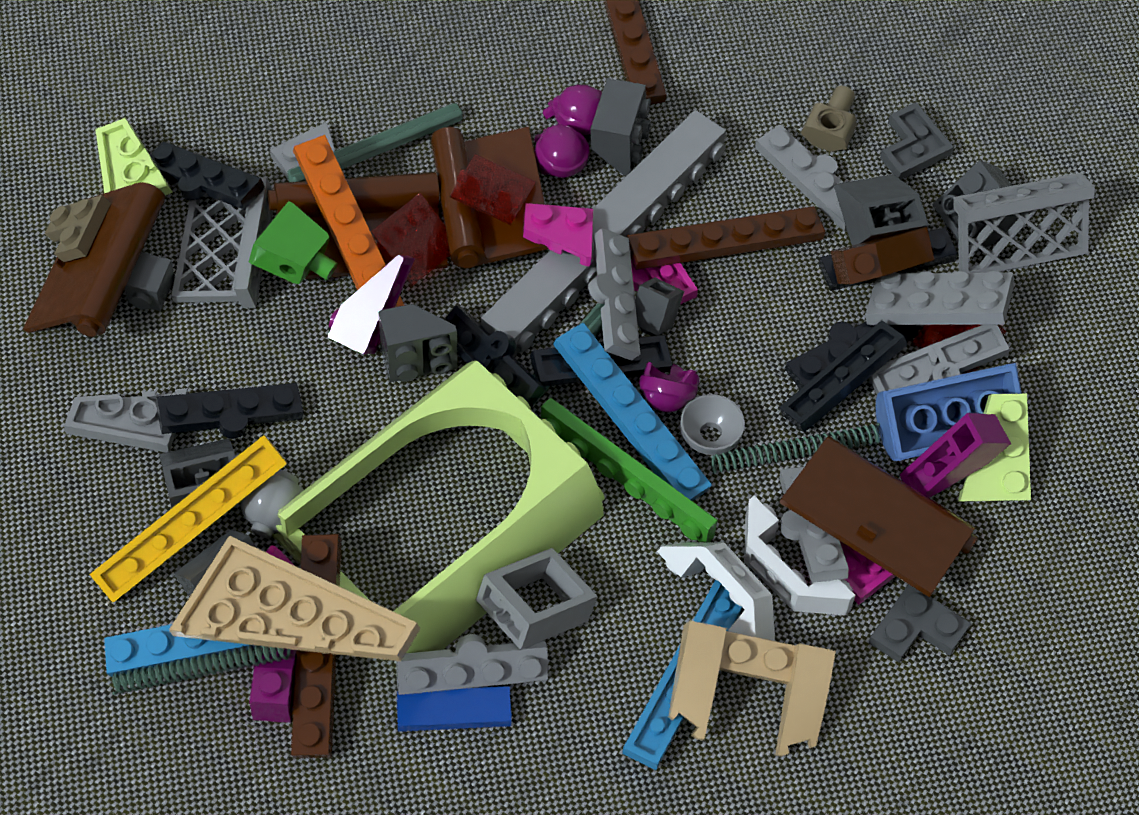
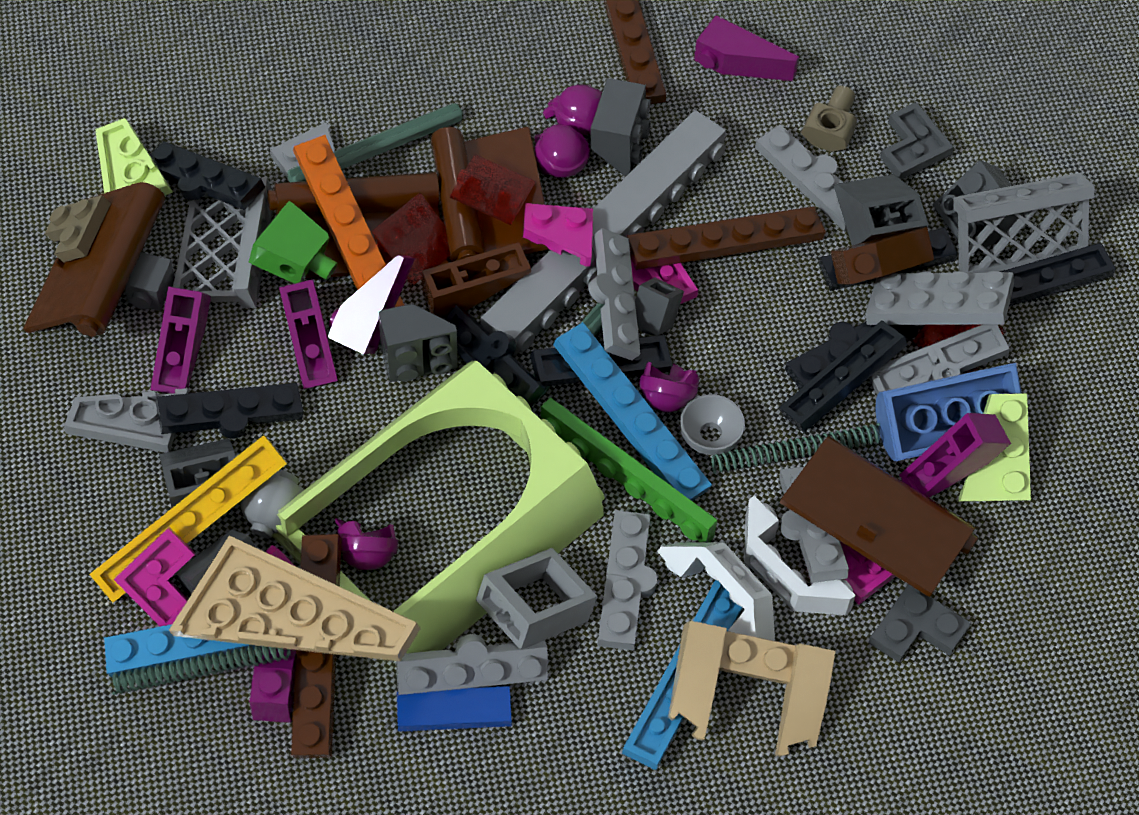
none -> dark pink plate [114,526,195,626]
none -> magenta slope [150,287,211,394]
none -> magenta slope [279,279,338,389]
none -> magenta hat [335,518,398,571]
none -> reddish brown slope [422,242,531,318]
none -> light grey hinge [597,510,657,651]
none -> magenta slope [694,15,799,81]
none -> black plate [1000,243,1116,306]

